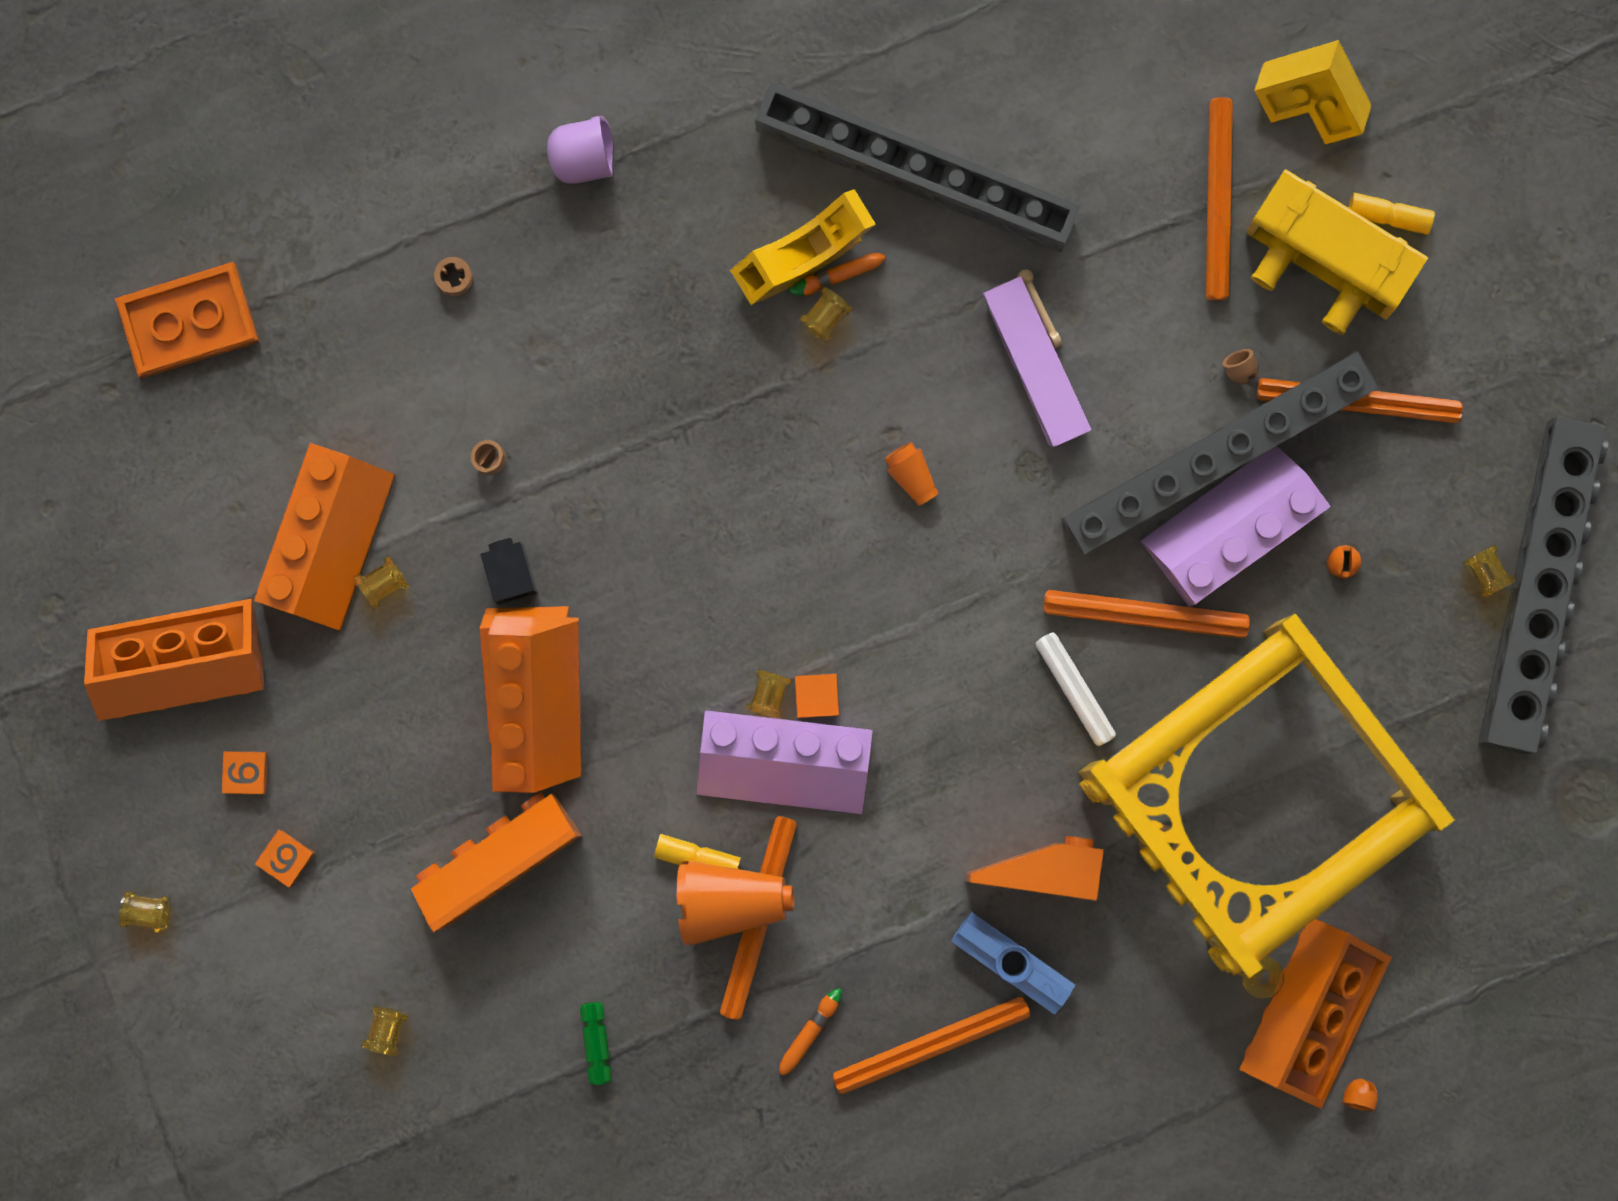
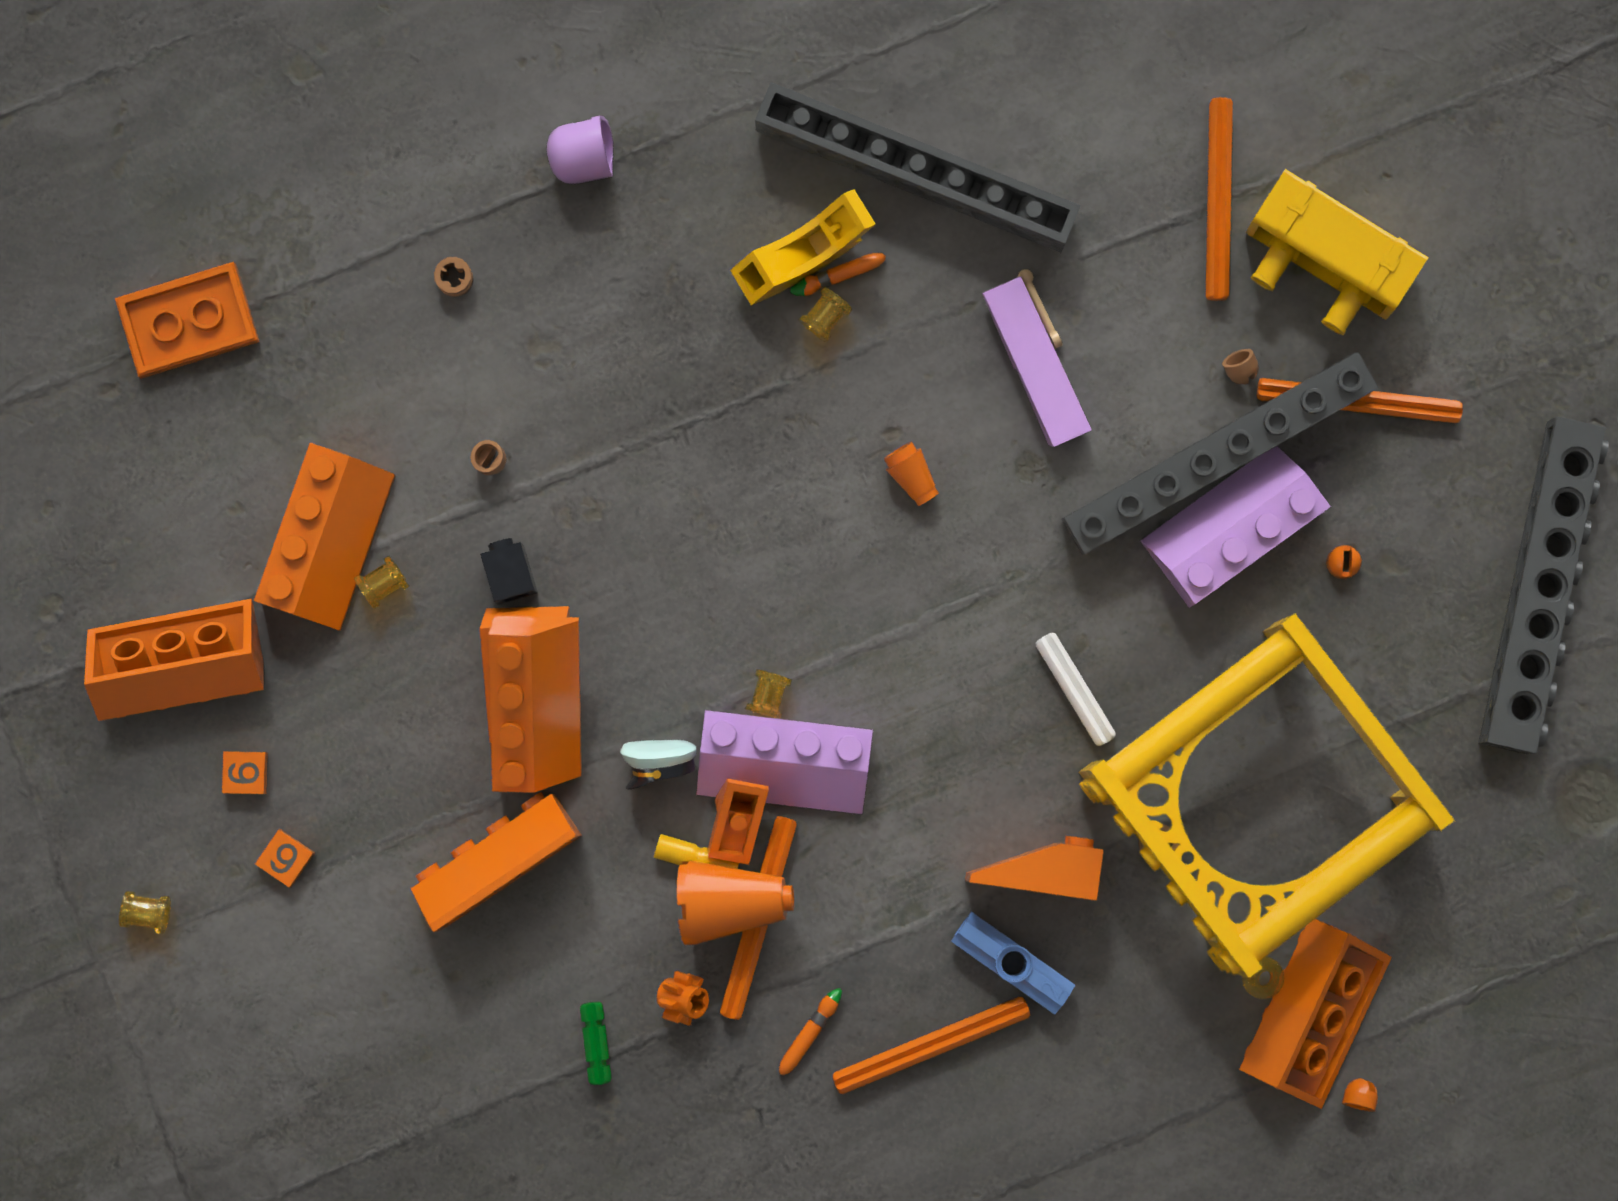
clear yellow bush [361,1005,409,1056] -> none
orange tile [795,674,839,718] -> none
orange axle [1043,590,1250,638] -> none
yellow panel [1254,40,1371,145] -> none
yellow piece [1348,192,1435,235] -> none
clear yellow bush [1462,544,1516,598] -> none
none -> light aqua piece [620,740,697,790]
none -> orange gear [657,971,709,1026]
none -> orange slope [707,779,769,865]

